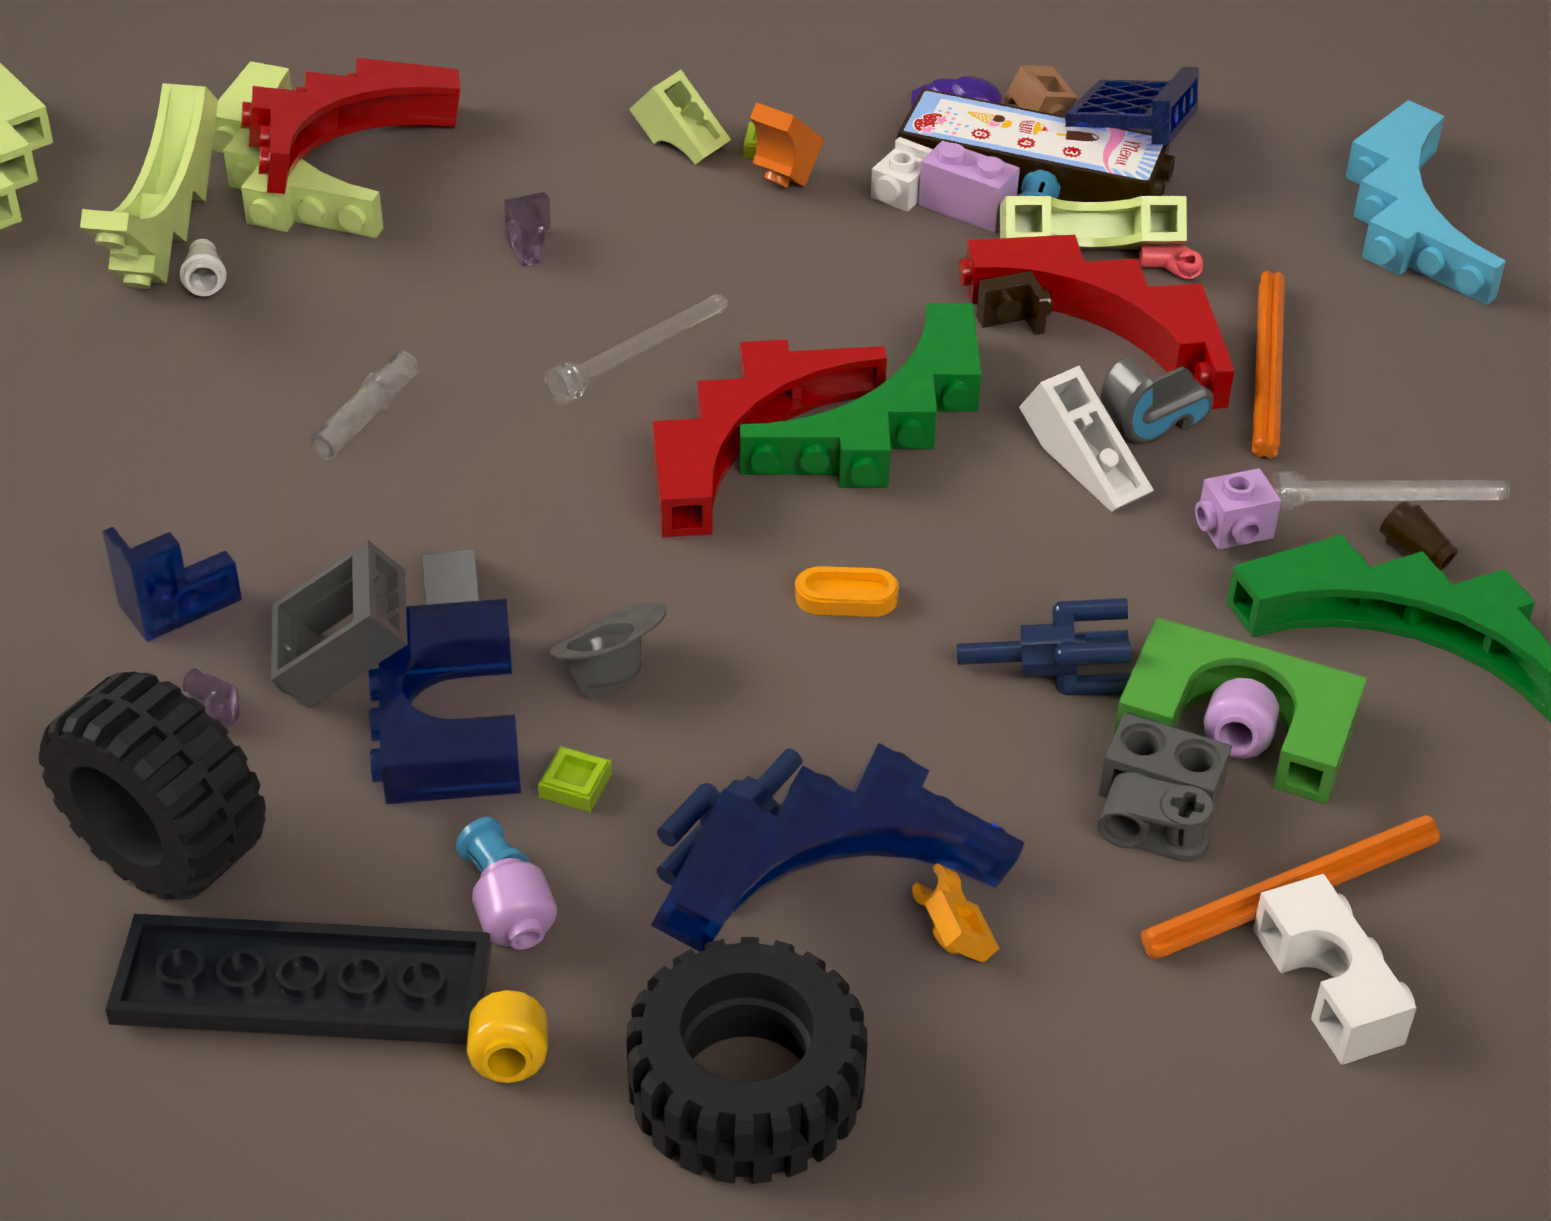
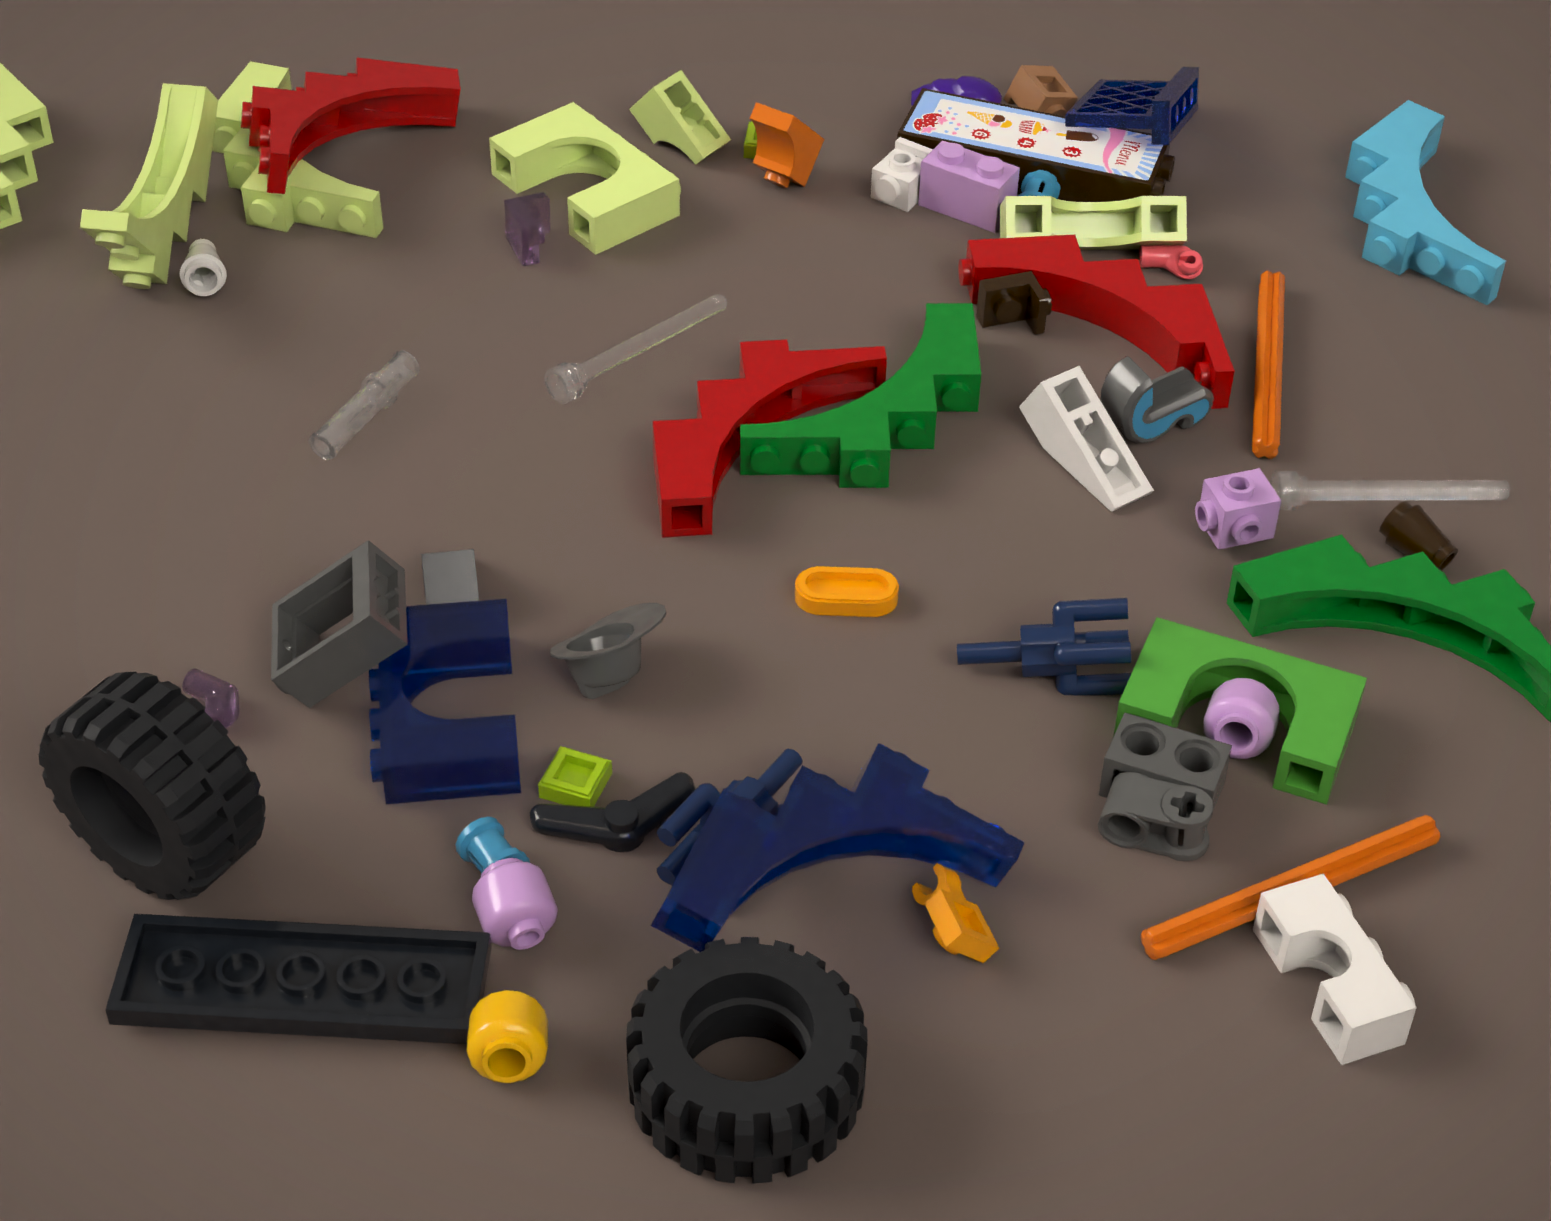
clear blue panel [102,527,242,642] -> none
none -> yellowish green arch [489,102,681,255]
none -> black piece [529,772,696,852]

